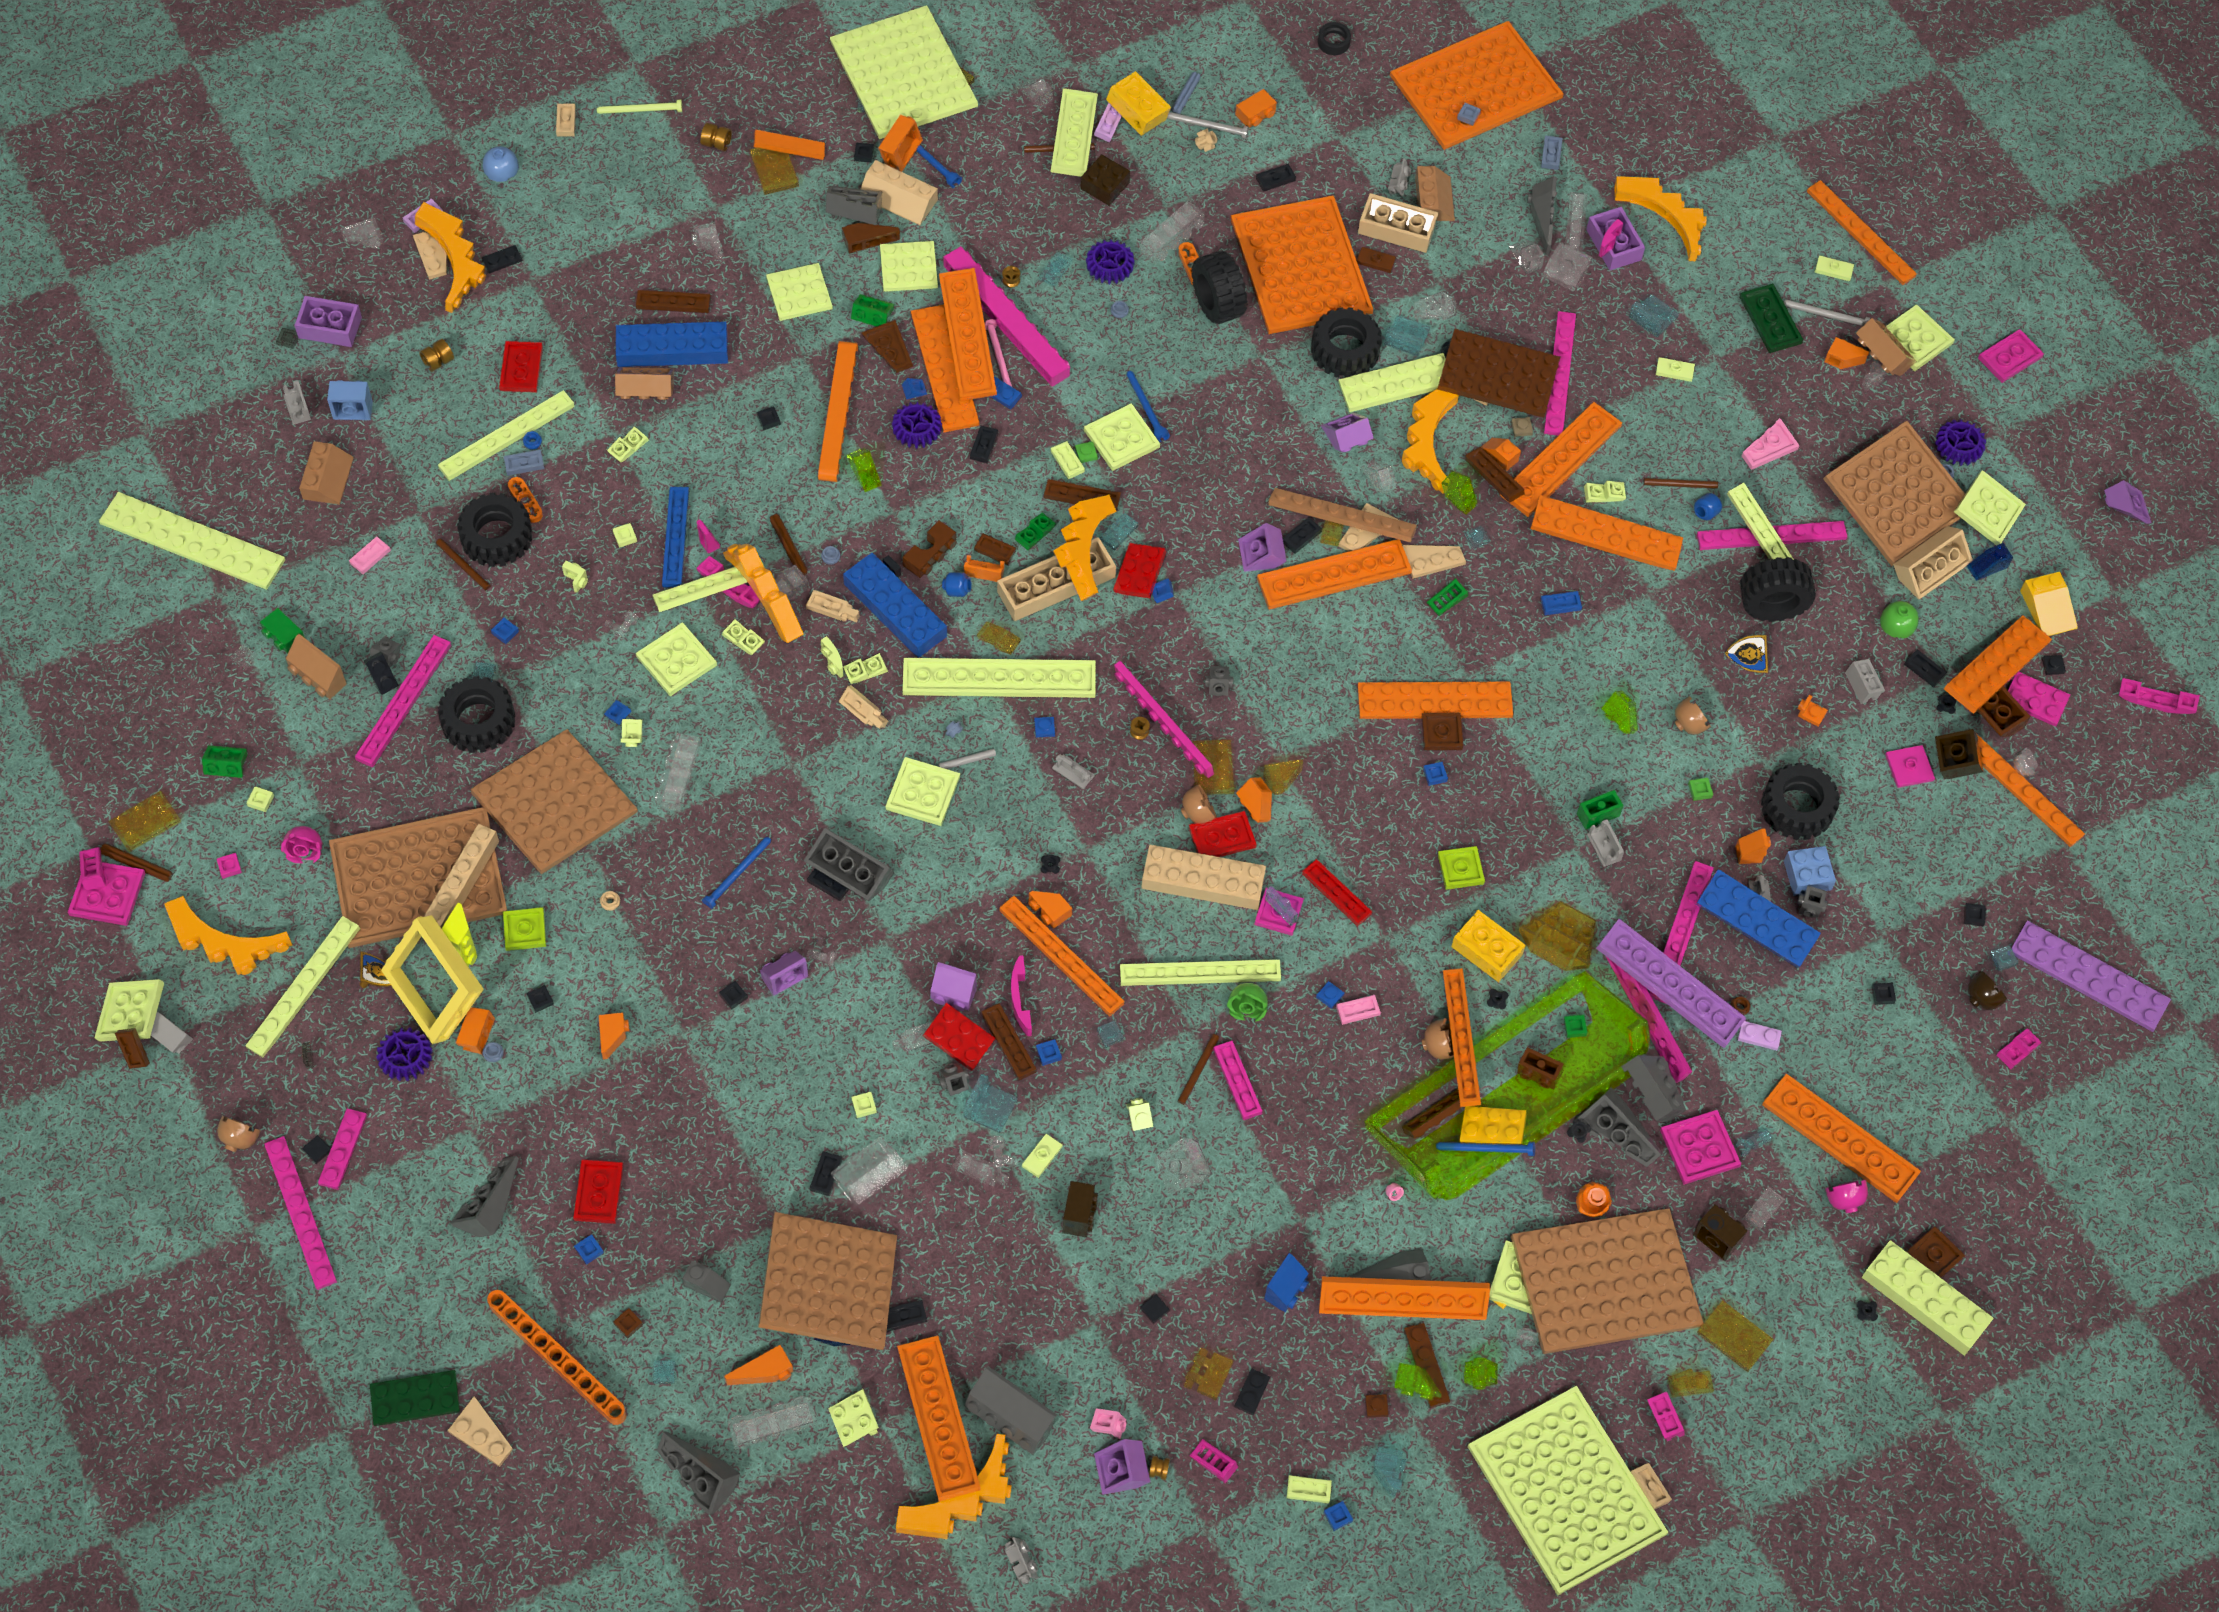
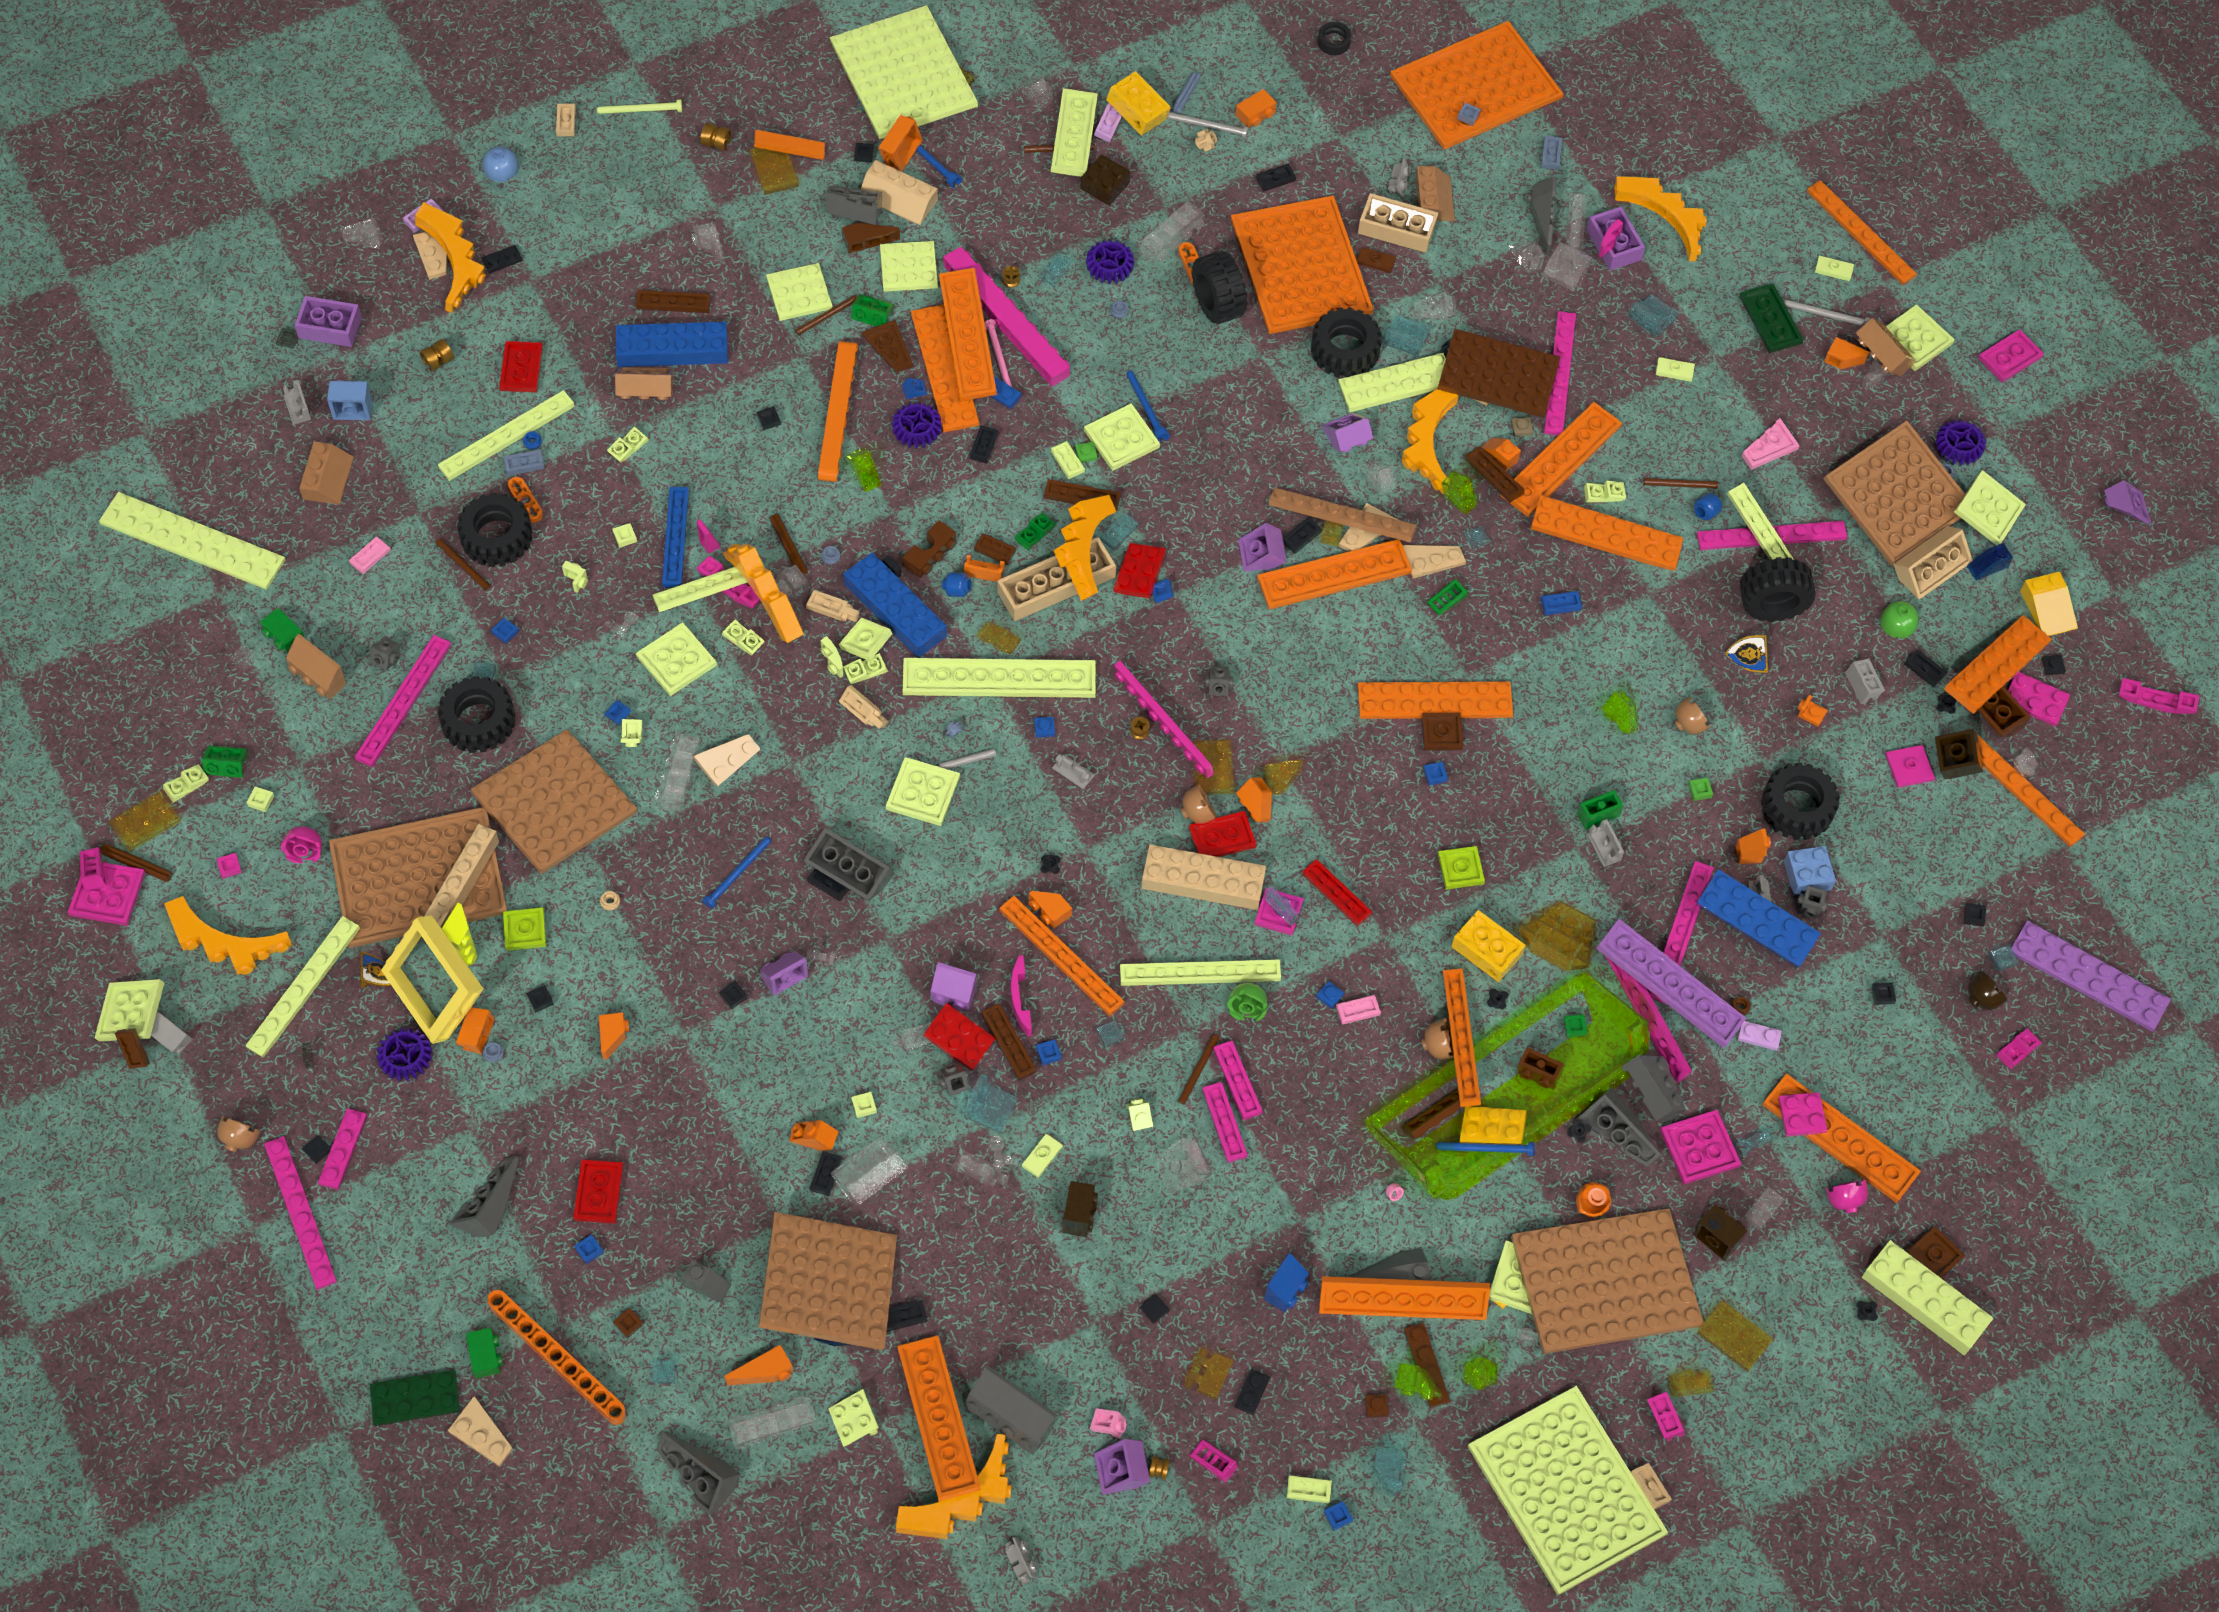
black plate [364,652,399,695] -> none
none -> yellowish green slope [163,764,209,803]
none -> green brick [466,1328,503,1379]
none -> tan wing [692,734,760,786]
none -> orange slope [789,1120,839,1151]
none -> reddish brown bar [795,295,858,336]
none -> yellowish green plate [839,618,892,661]
none -> dark pink plate [1202,1082,1247,1163]
none -> dark pink plate [1778,1093,1827,1137]

